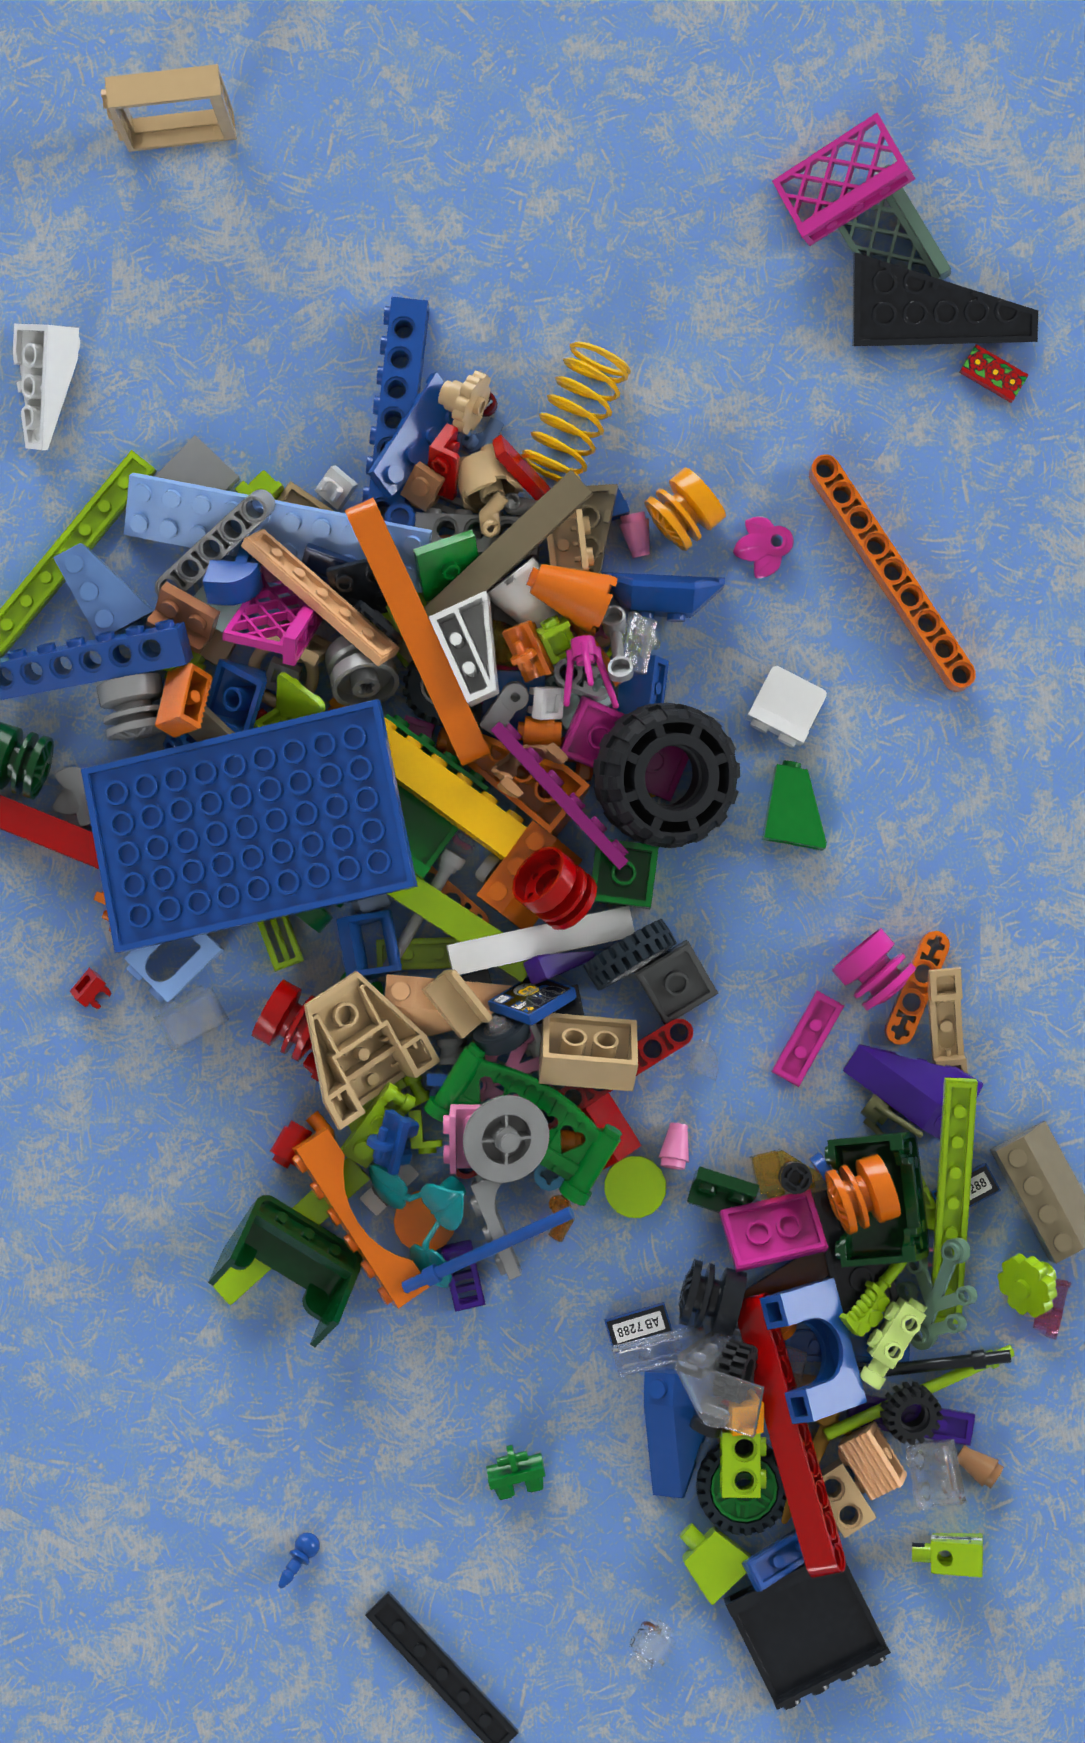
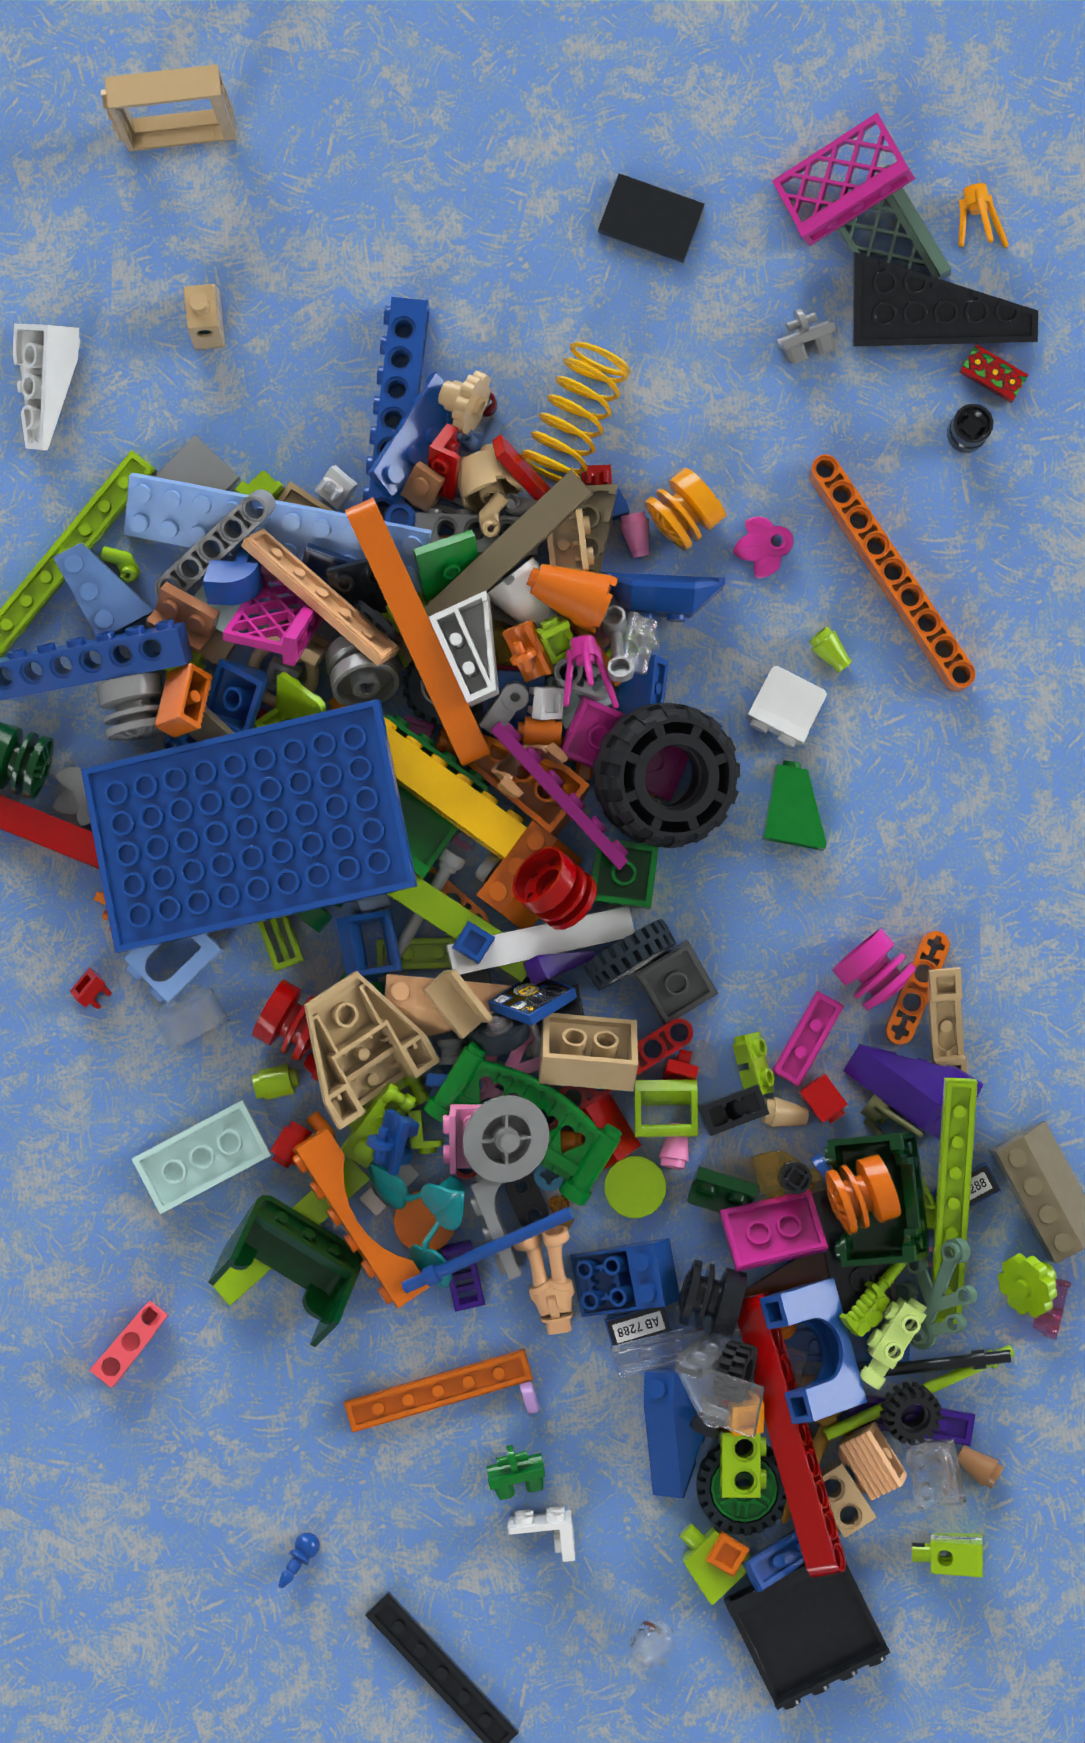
none -> coral leg [89,1300,169,1388]
none -> lime arm [101,546,140,583]
none -> light aqua plate [132,1100,272,1214]
none -> tan torso [184,284,225,350]
none -> lime brick [252,1063,300,1100]
none -> orange tile [344,1348,533,1433]
none -> blue tile [451,921,495,964]
none -> black plate [506,1173,549,1227]
none -> white bracket [508,1506,575,1562]
none -> light nougat piece [512,1225,575,1335]
none -> lavender tile [519,1381,540,1415]
none -> blue slope [570,1238,680,1317]
none -> red tile [580,464,612,486]
none -> black tile [598,173,705,263]
none -> lime tile [634,1079,698,1137]
none -> red tile [662,1049,699,1080]
none -> black arch [698,1084,770,1136]
none -> orange tile [705,1531,750,1577]
none -> lime hinge [732,1031,774,1095]
none -> tan cone [761,1096,809,1127]
none -> light grey hips [776,308,837,364]
none -> red brick [798,1074,848,1124]
none -> lime cone [808,626,852,673]
none -> black wheel [947,404,994,453]
none -> light orange plant [958,183,1009,248]

